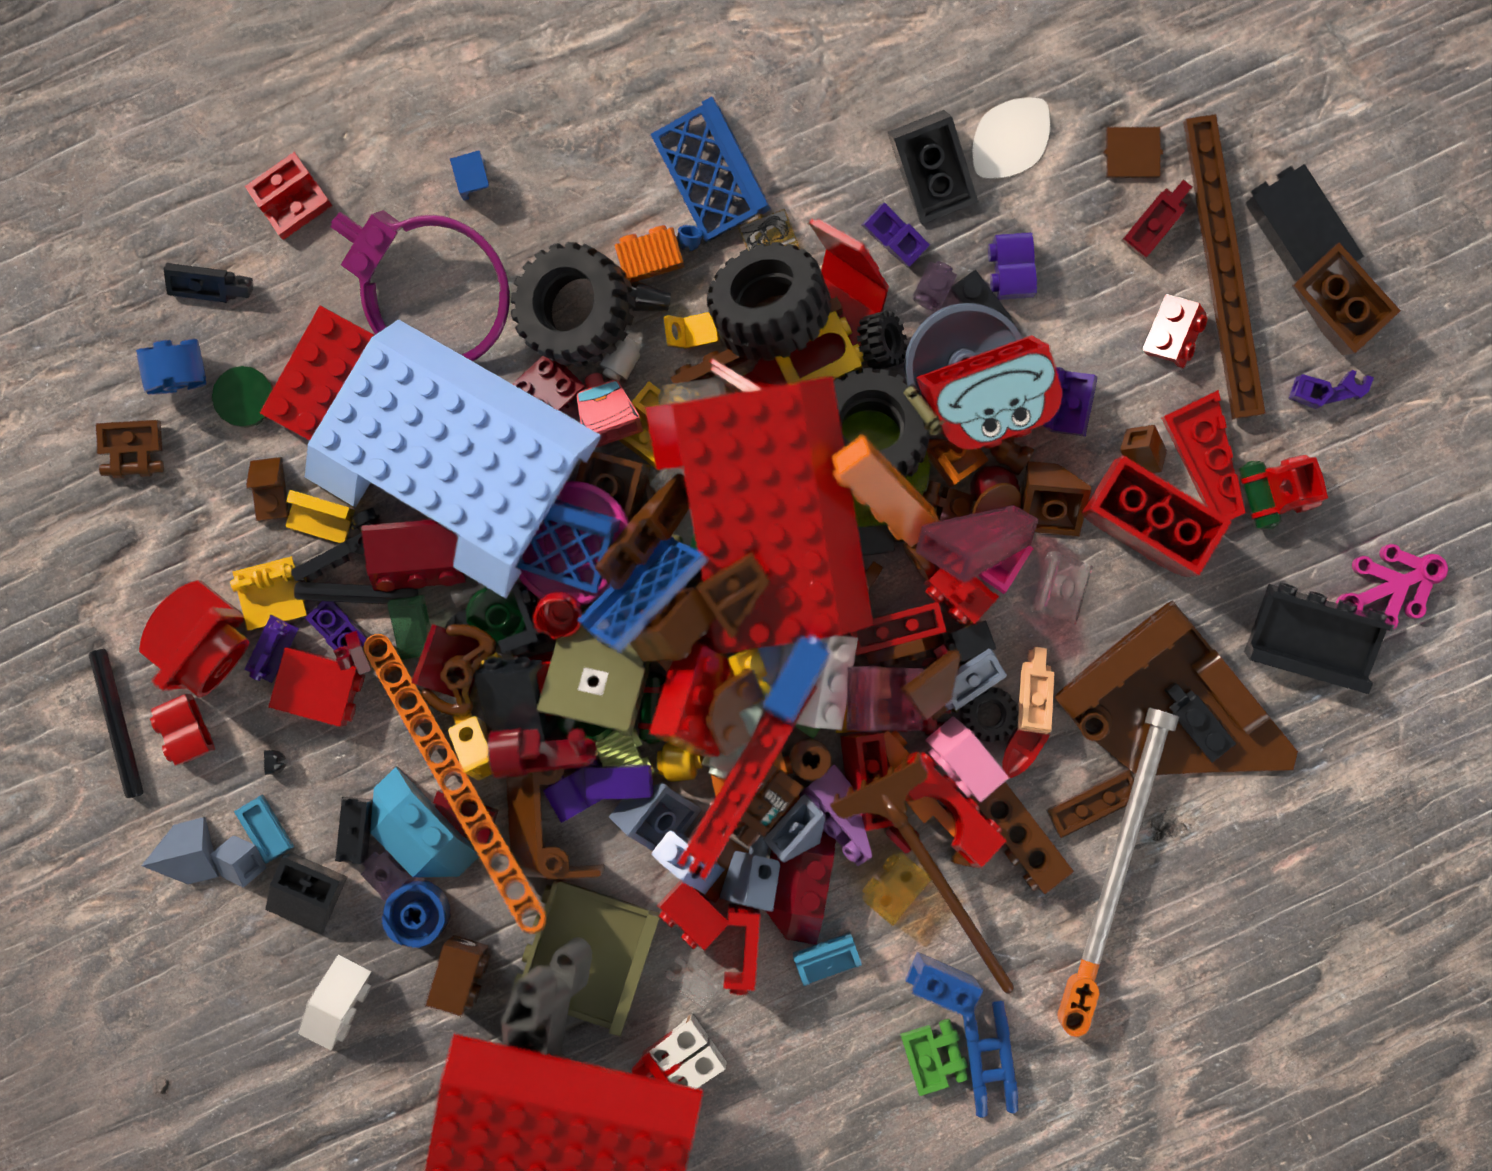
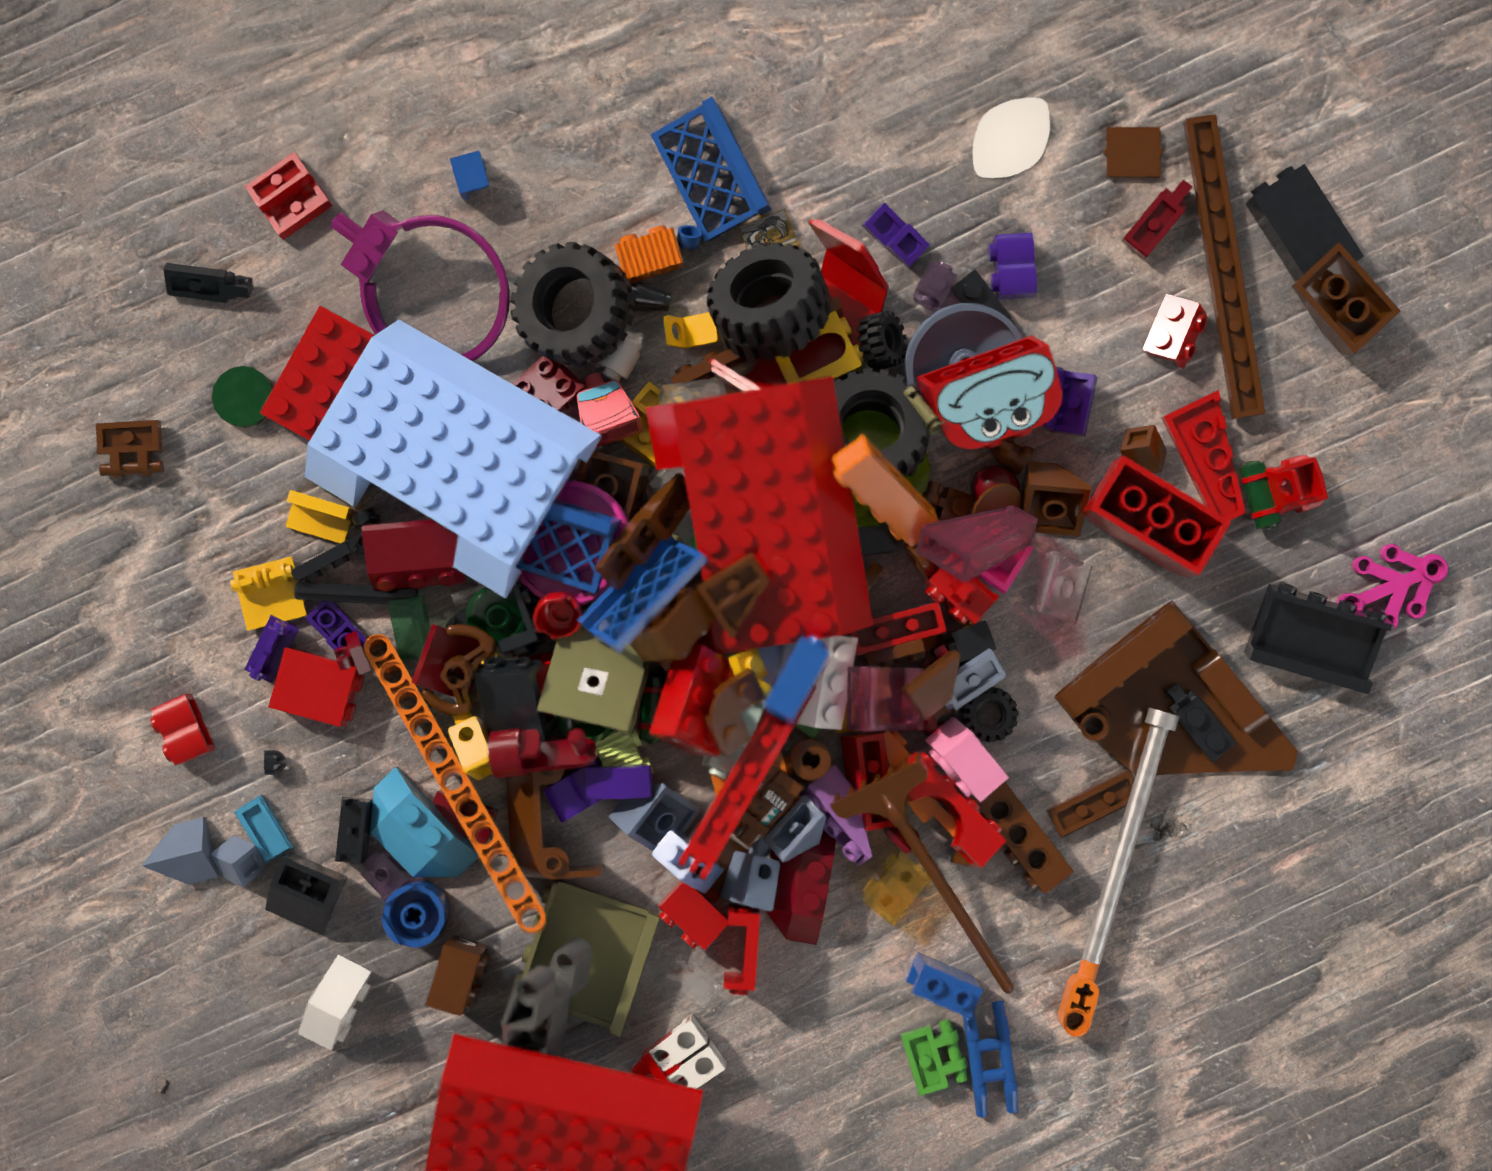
black axle [89,649,144,798] -> none
blue brick [136,339,207,395] -> none
red piece [139,580,249,698] -> none
reddish brown slope [246,457,289,522] -> none
yellow head [657,742,703,782] -> none
dark azure hinge [793,932,862,986] -> none
black slope [887,110,978,224] -> none
orange slope [926,439,989,487] -> none
red plate [1002,726,1050,779] -> none
light nougat hinge [1018,647,1054,734] -> none
dark purple piece [1288,370,1374,409] -> none

